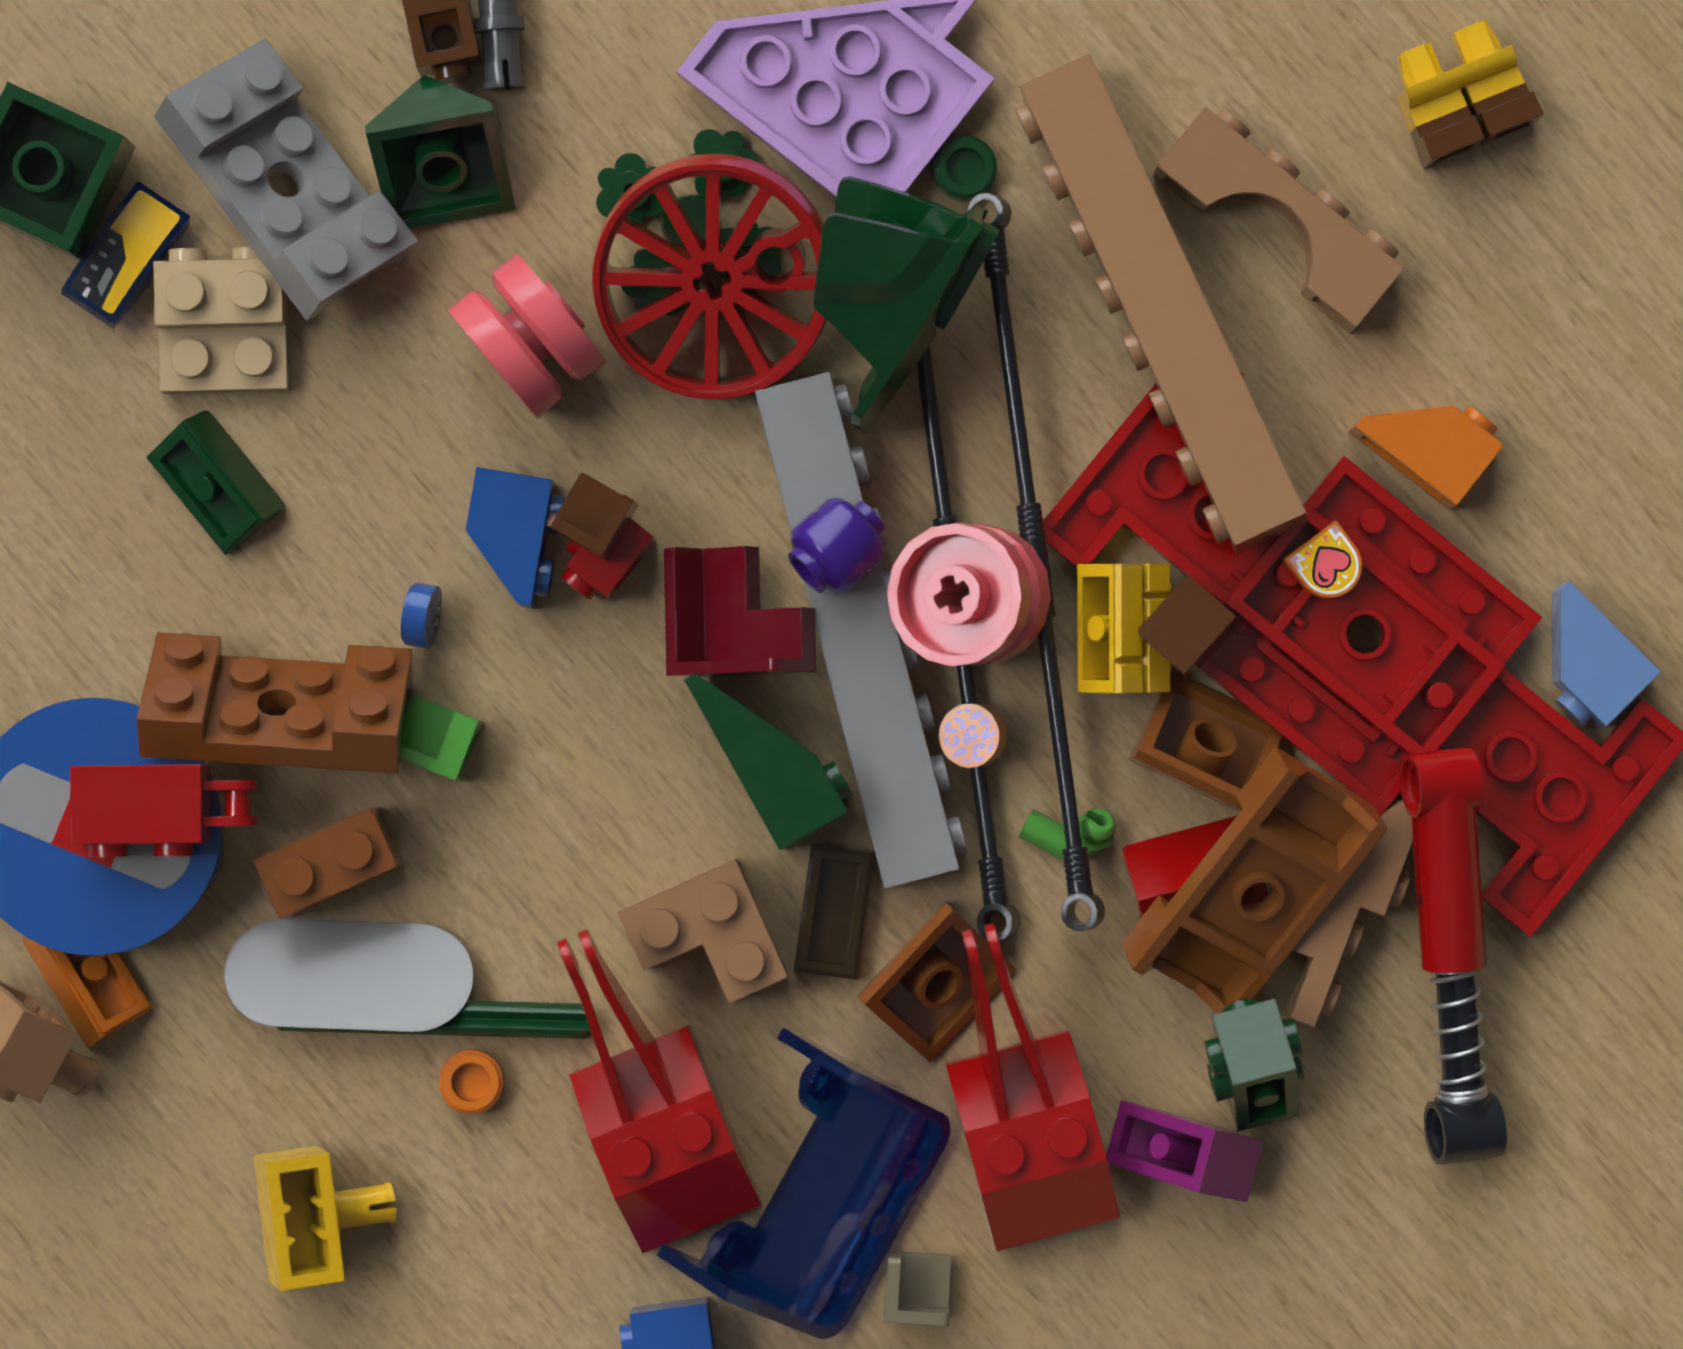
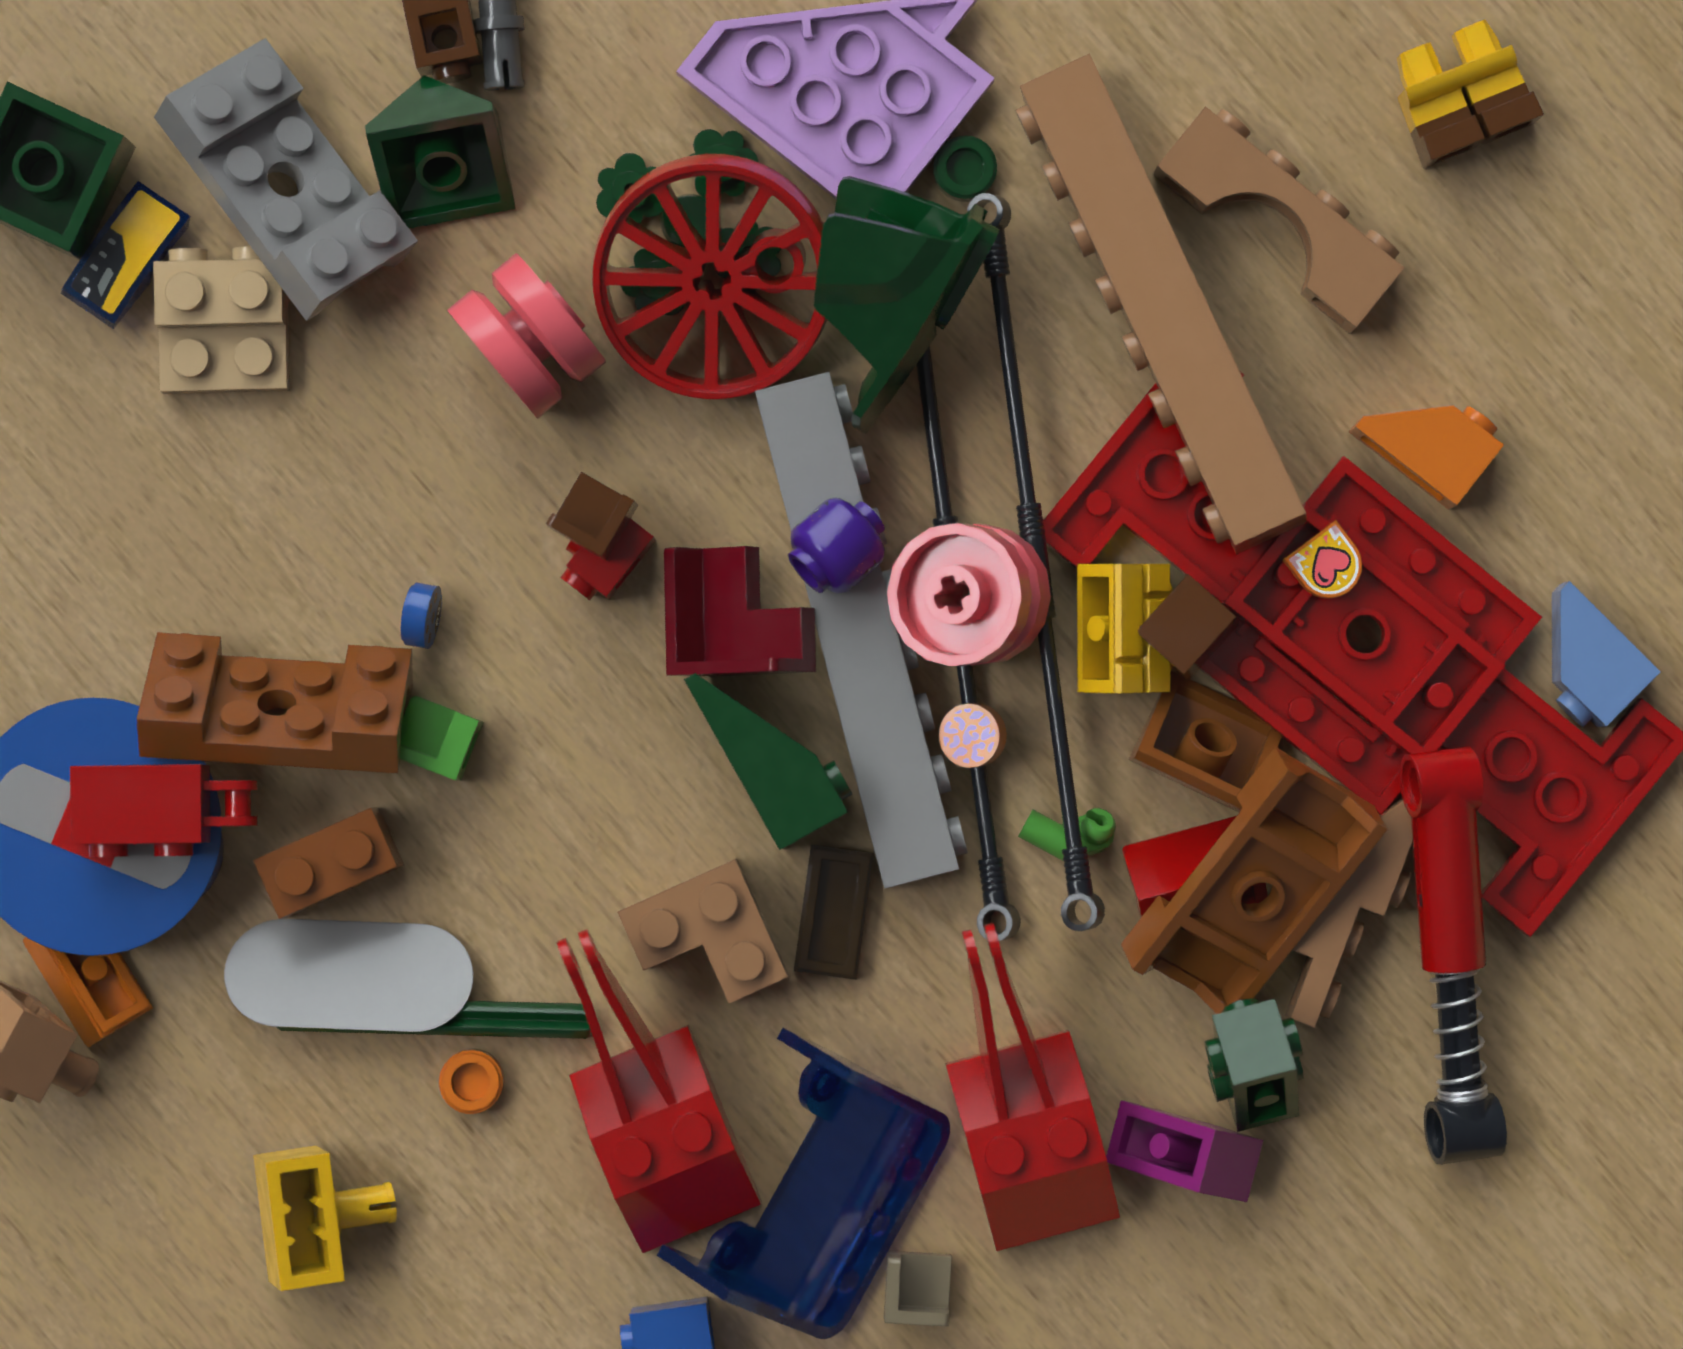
dark green slope [146,410,285,556] -> none
blue slope [466,467,565,609] -> none
dark orange slope [858,902,1017,1062] -> none

